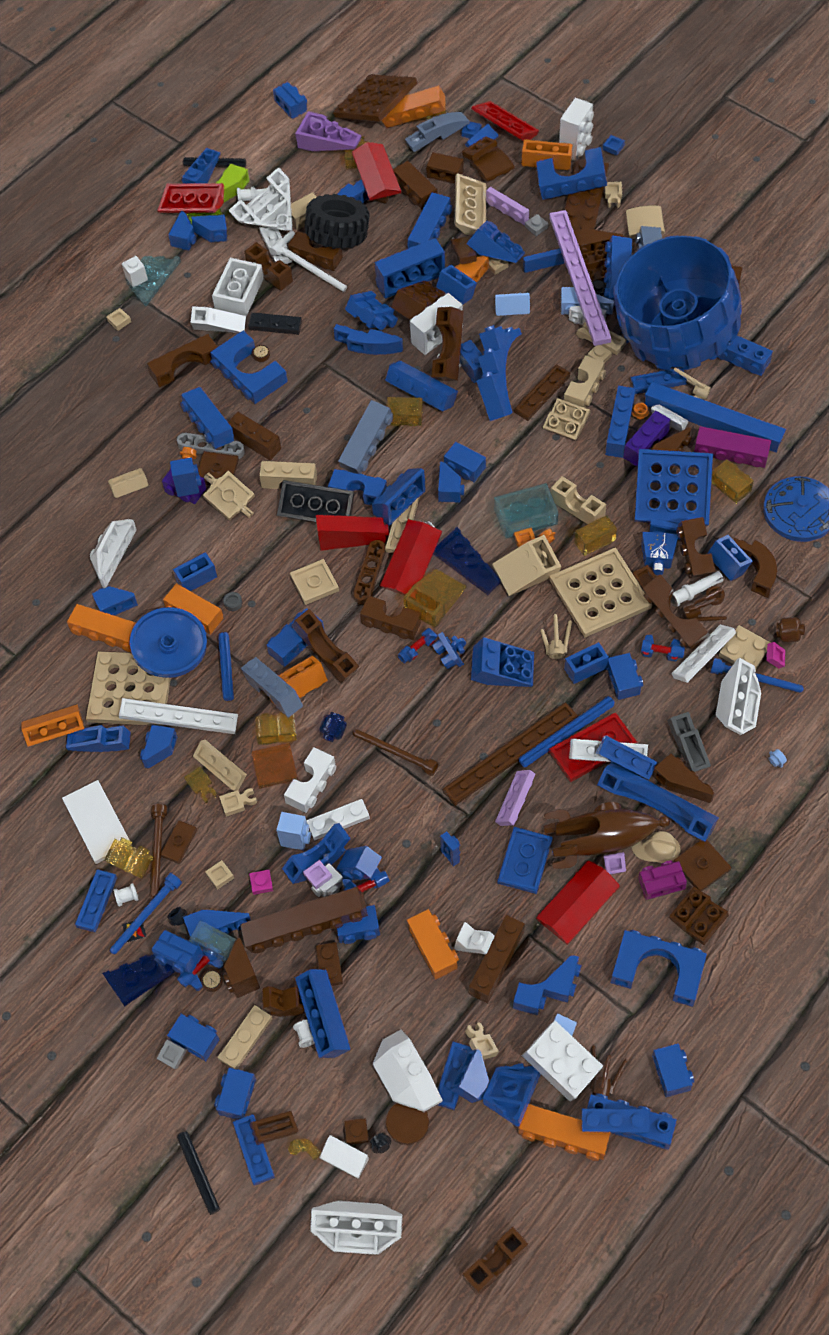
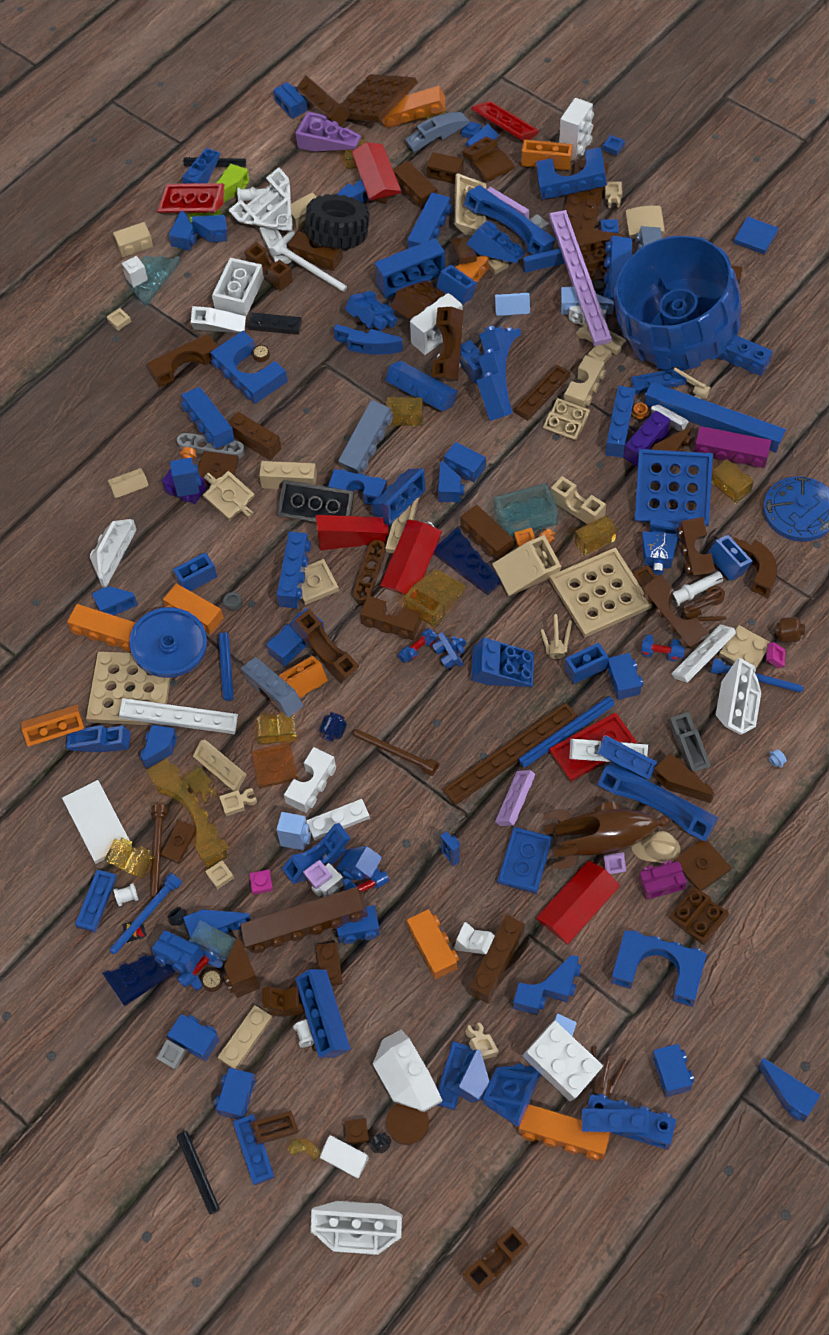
none -> tan brick [113,222,153,258]
none -> clear yellow arch [146,759,229,869]
none -> blue brick [277,532,311,608]
none -> reddish brown brick [296,75,350,127]
none -> reddish brown brick [460,504,514,561]
none -> blue arch [464,185,556,255]
none -> blue plate [601,219,619,233]
none -> blue tile [734,217,779,255]
none -> blue slope [758,1058,821,1122]

